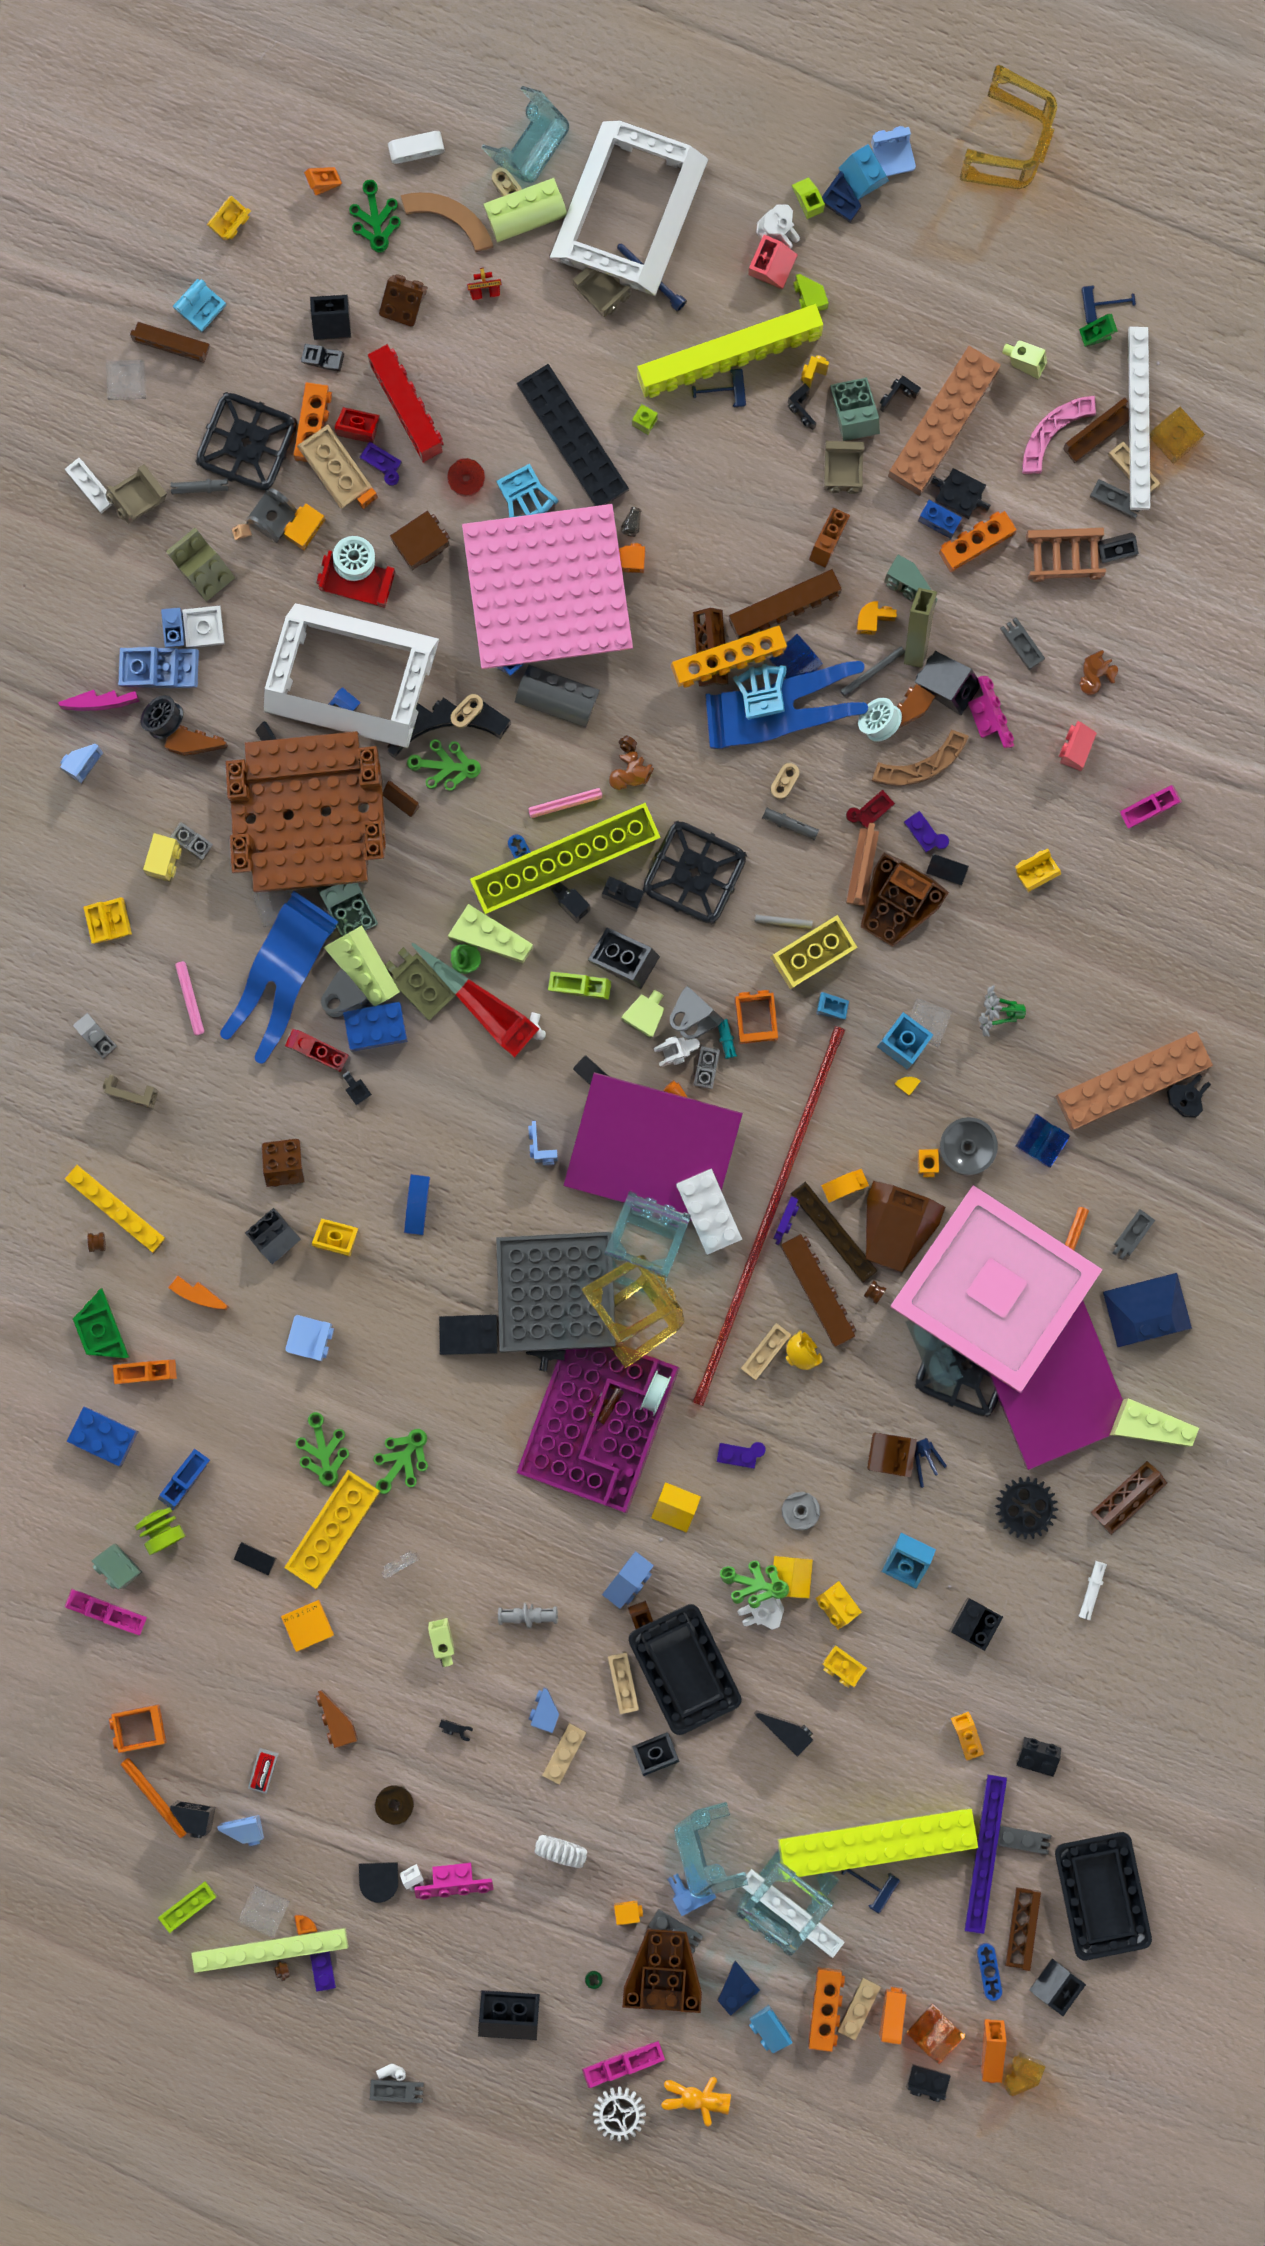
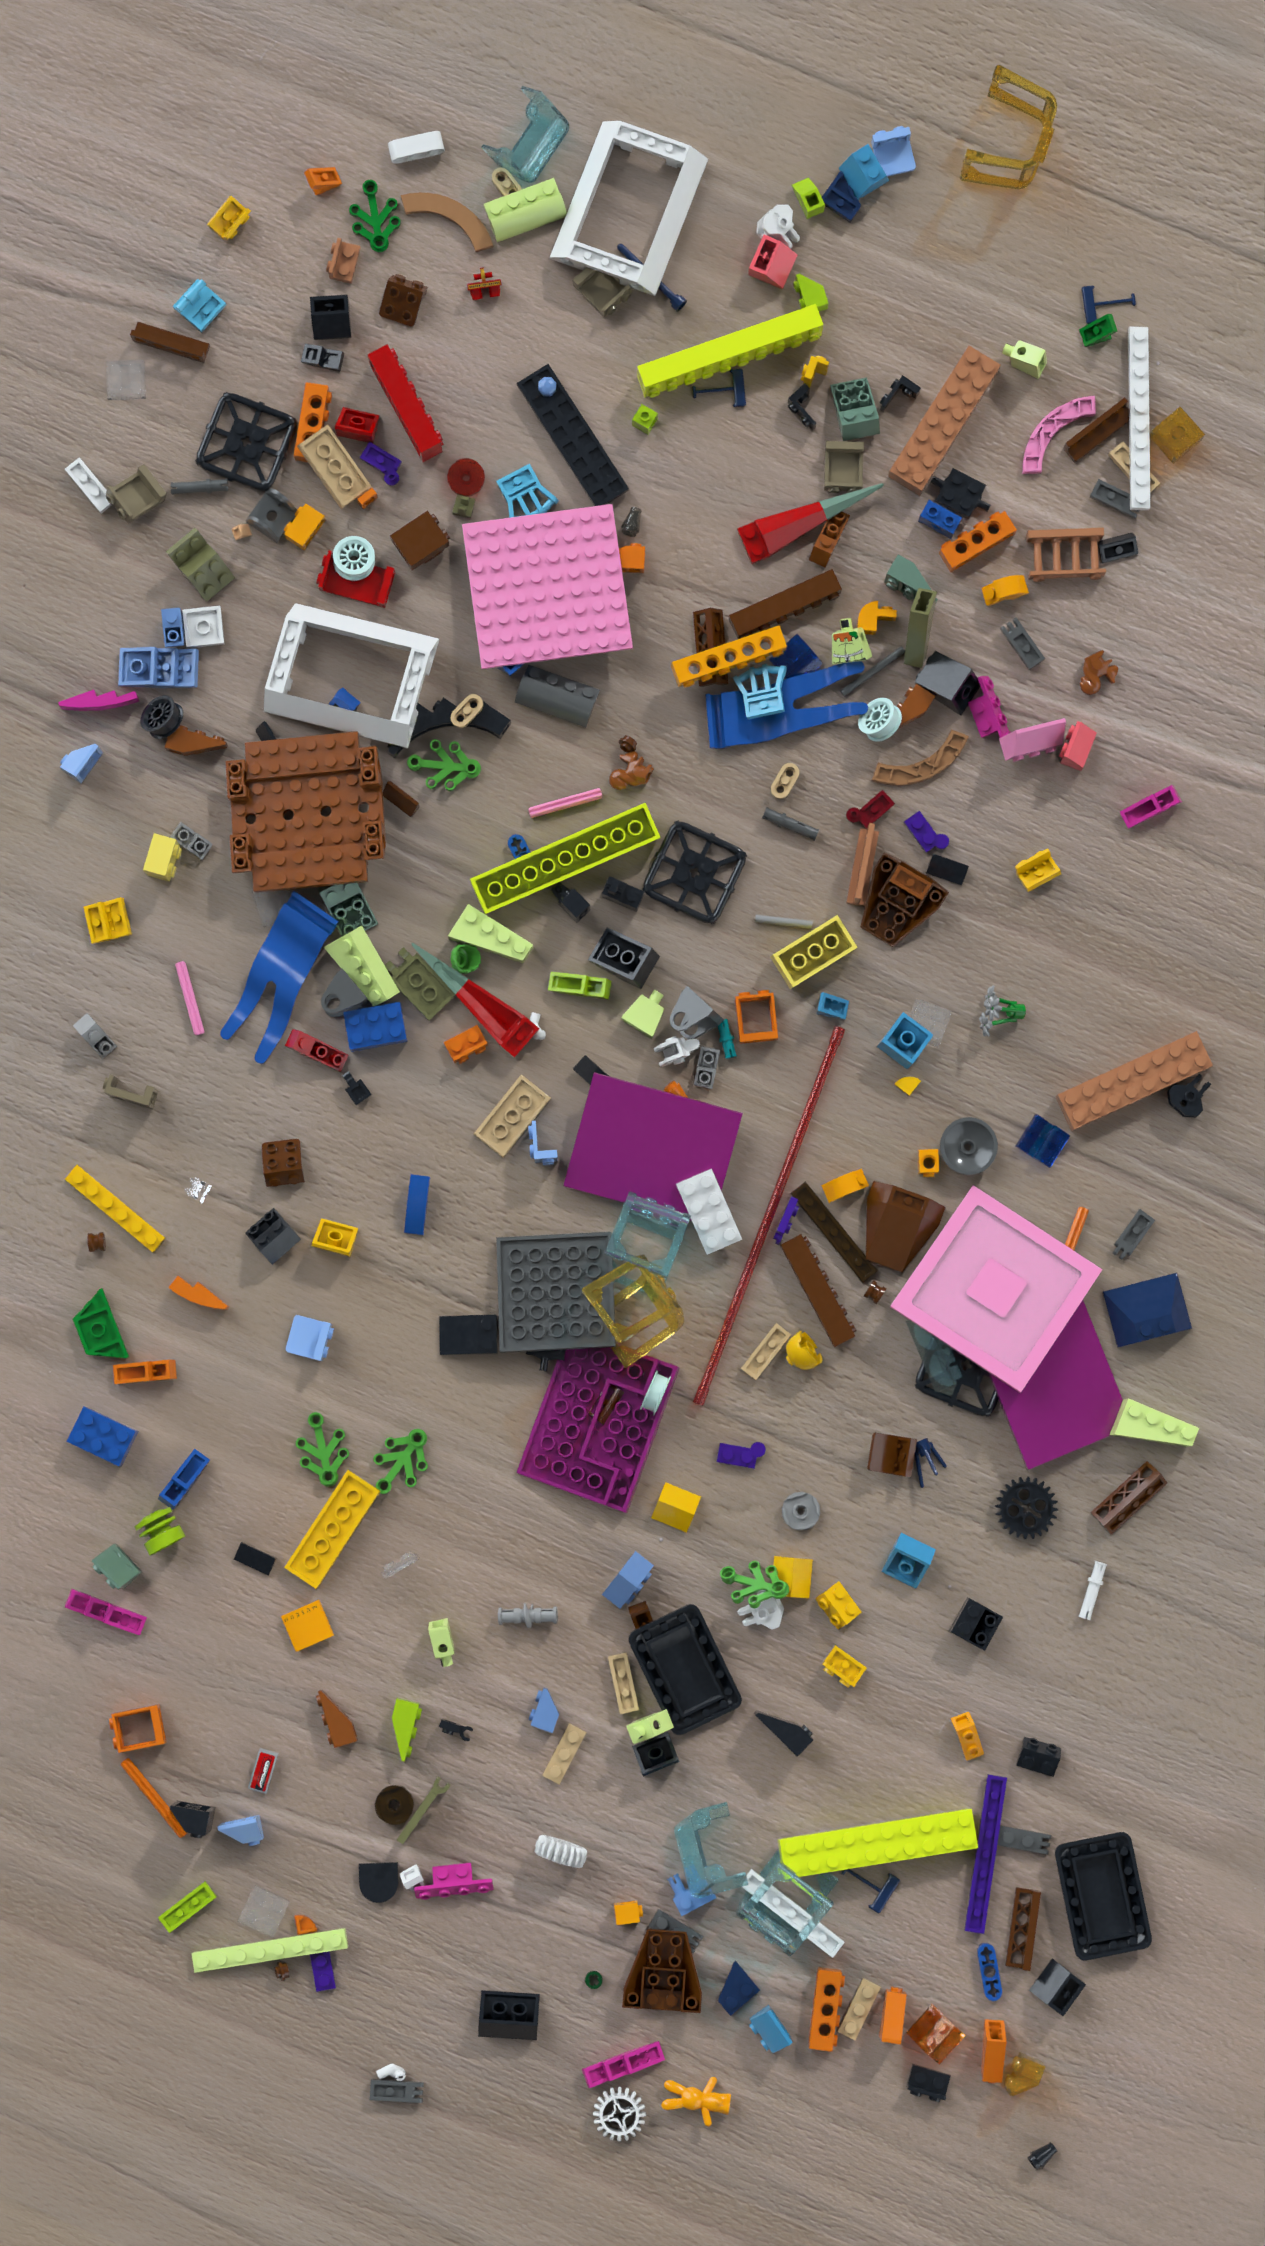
none -> clear tile [185,1178,211,1203]
none -> nougat bracket [326,238,361,284]
none -> lime slope [392,1698,422,1762]
none -> olive tile [397,1776,451,1844]
none -> orange bracket [444,1025,488,1064]
none -> olive tile [452,494,476,519]
none -> tan tile [474,1074,551,1158]
none -> medium blue tile [538,377,556,397]
none -> yellowish green torso [627,1709,674,1744]
none -> red plate [737,483,884,564]
none -> yellowish green torso [832,618,872,664]
none -> light orange brick [981,575,1029,606]
none -> bright pink slope [999,718,1066,762]
none -> black cone [1027,2142,1058,2170]

